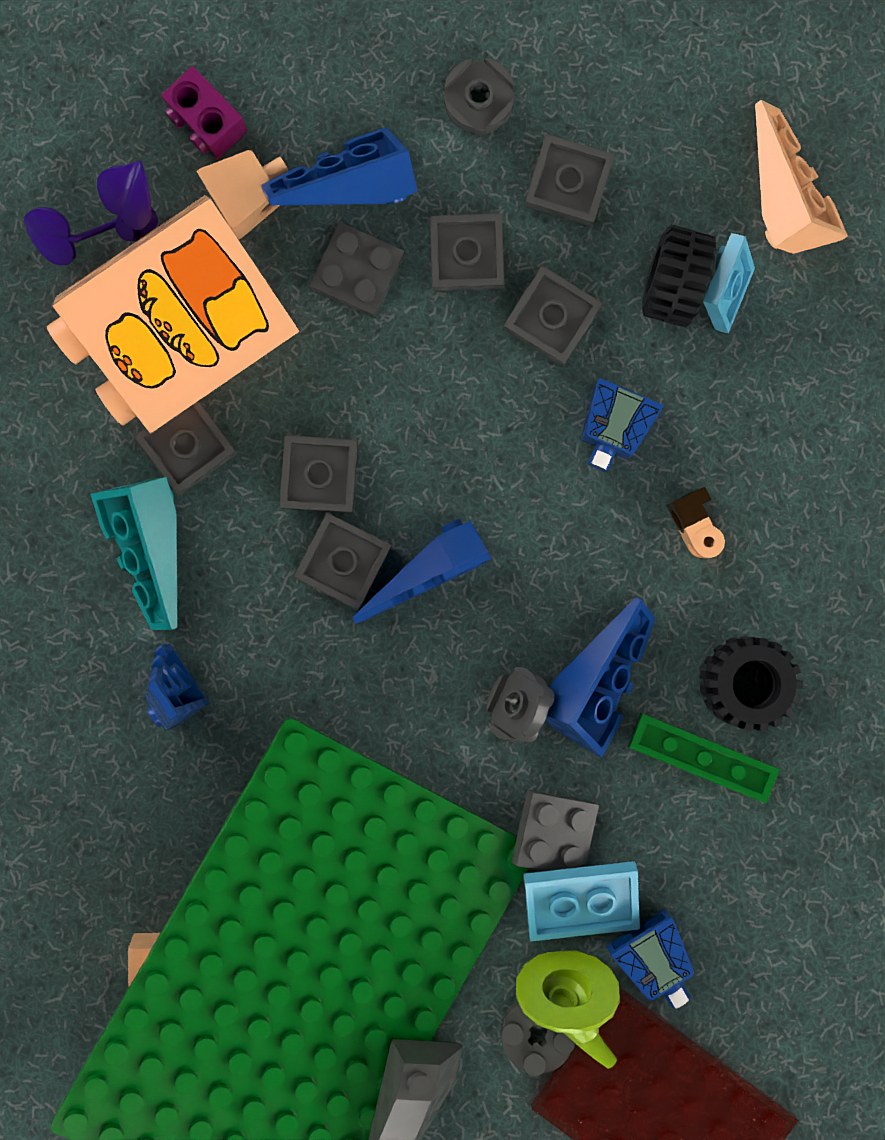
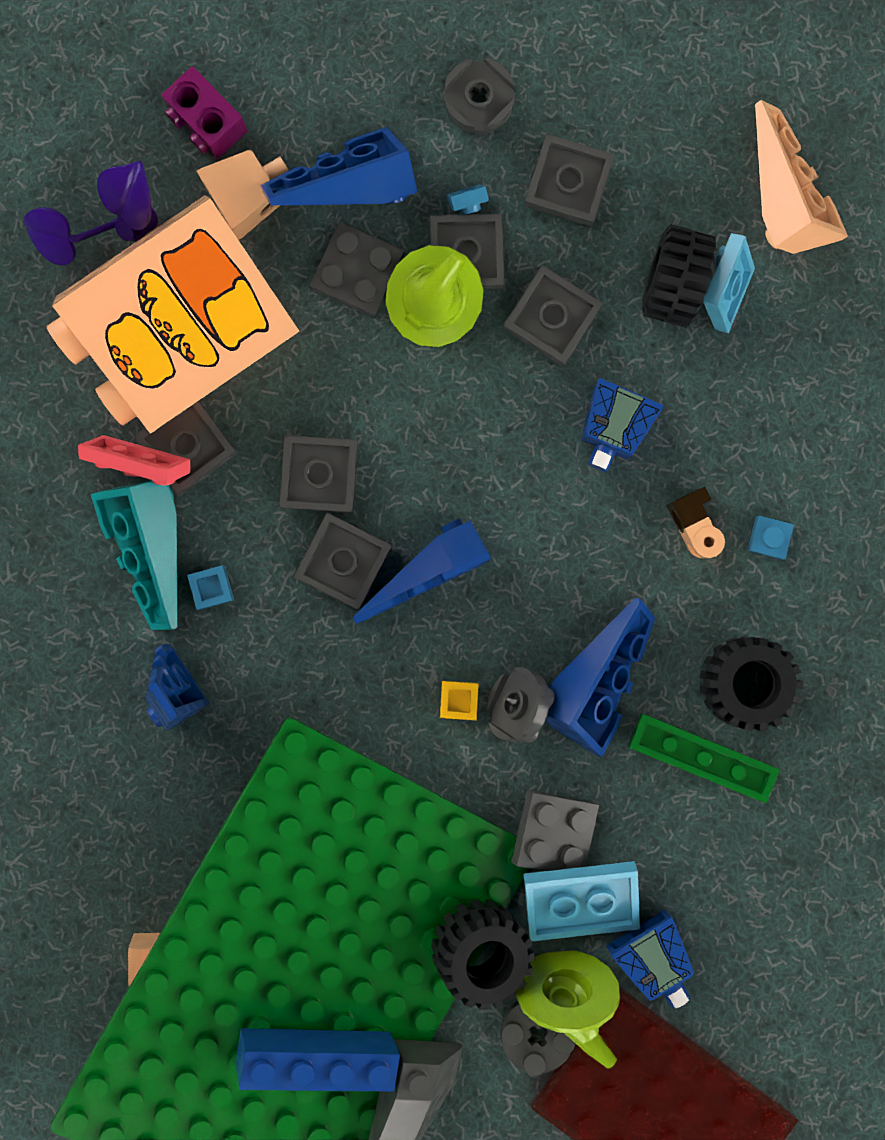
none -> coral plate [78,435,190,485]
none -> dark azure plate [187,565,235,610]
none -> blue brick [235,1028,400,1091]
none -> lime piece [386,245,484,347]
none -> black tyre [431,900,535,1009]
none -> yellow plate [440,681,479,720]
none -> dark azure plate [446,184,489,215]
none -> dark azure plate [747,516,794,560]

